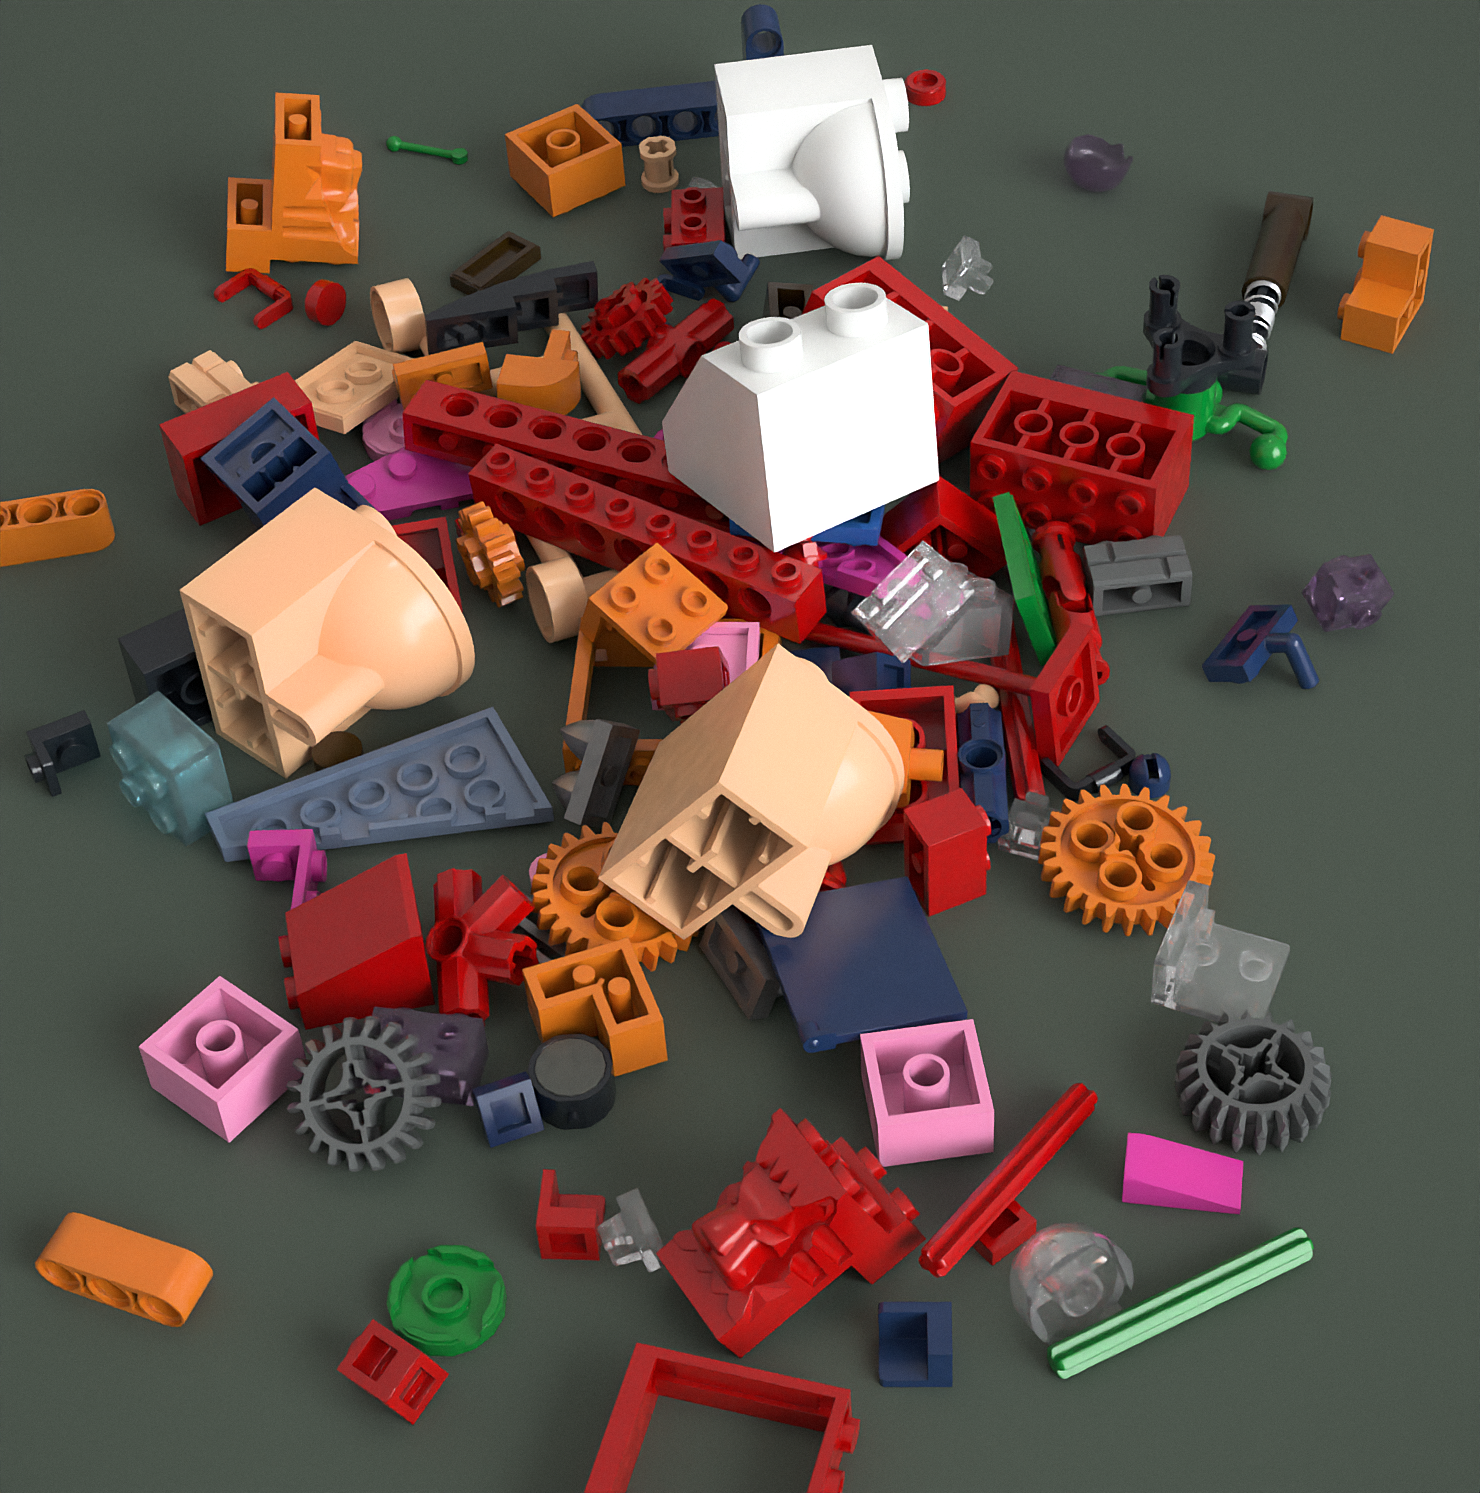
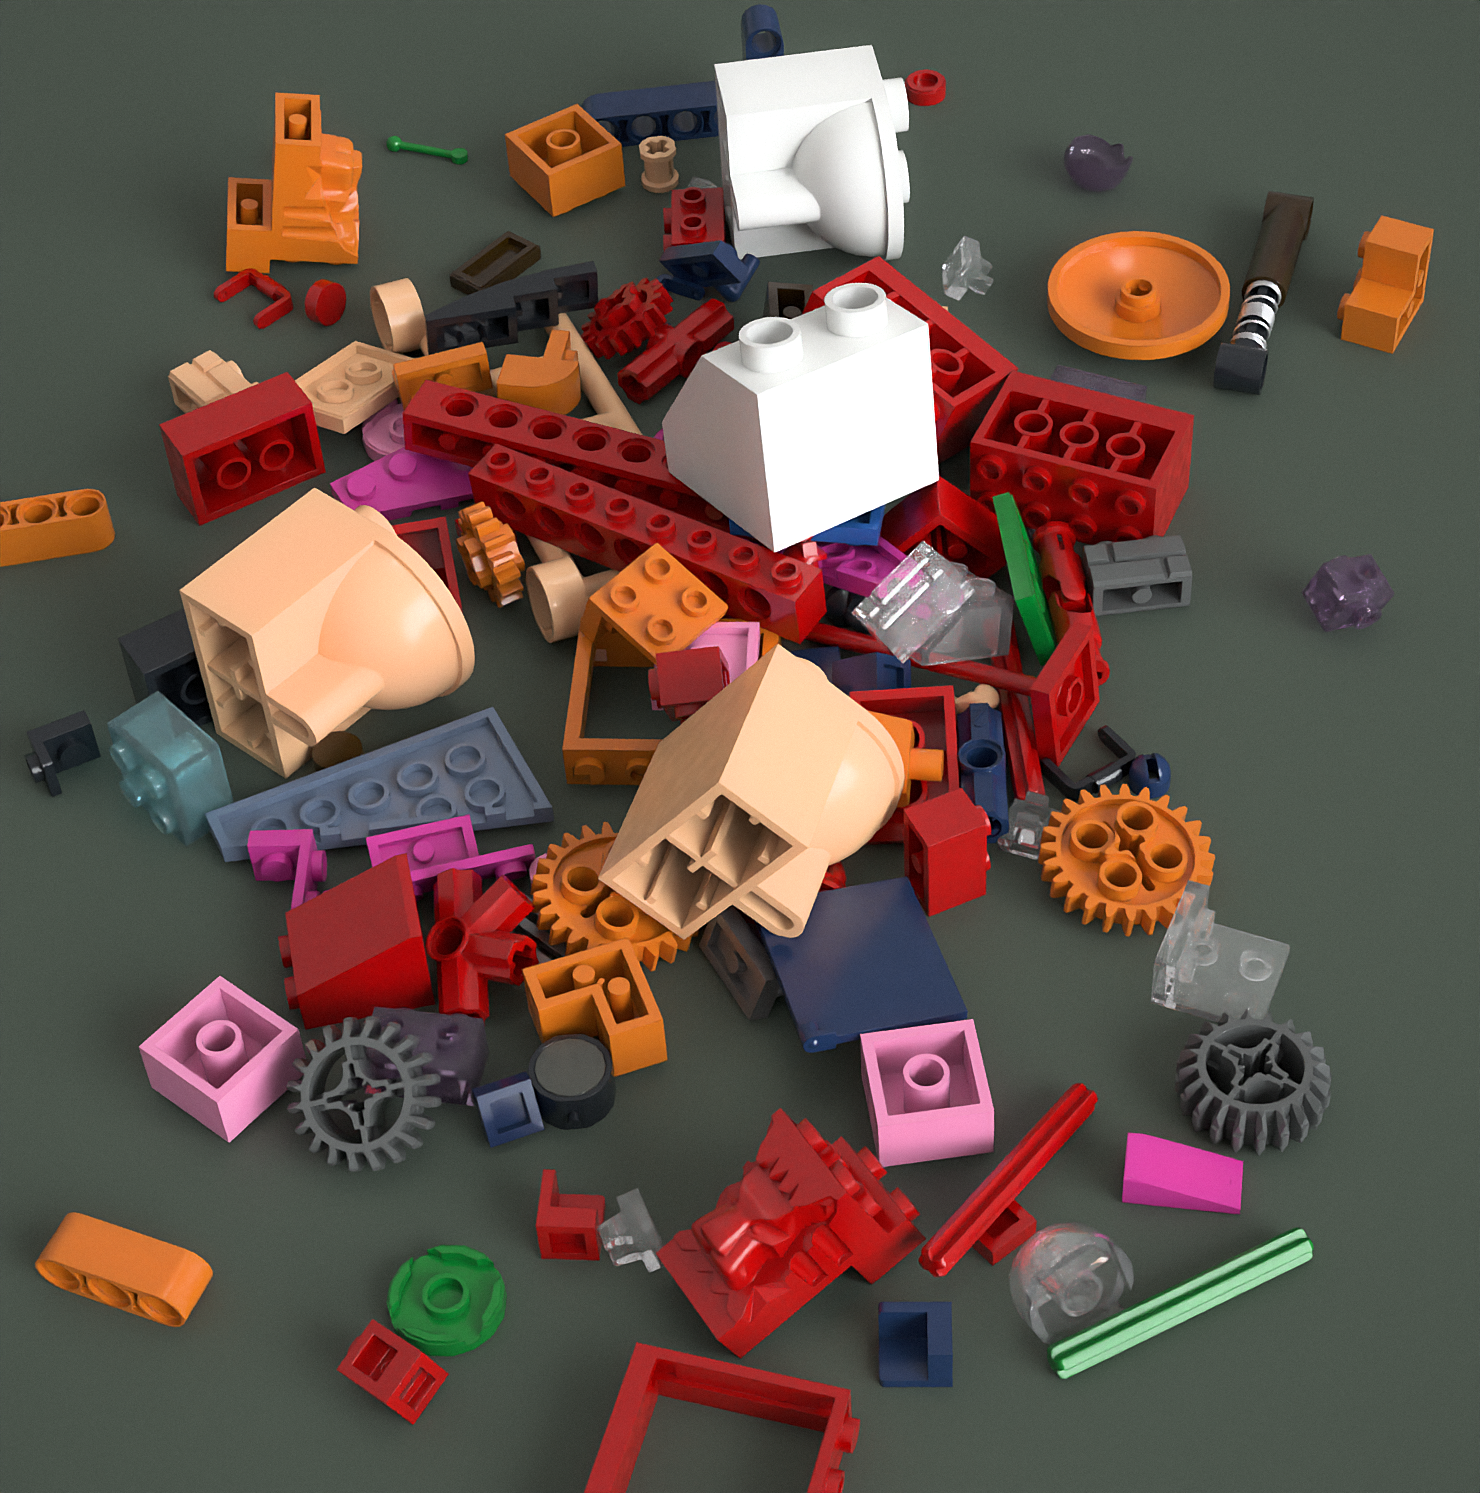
dark blue bracket [201,397,376,529] -> none
flat silver tile [552,719,641,828] -> none
black wheel [1082,275,1288,470] -> none
dark blue plate [1202,604,1320,689] -> none
none -> dark pink bracket [323,814,535,902]
none -> orange dish [1047,231,1230,360]

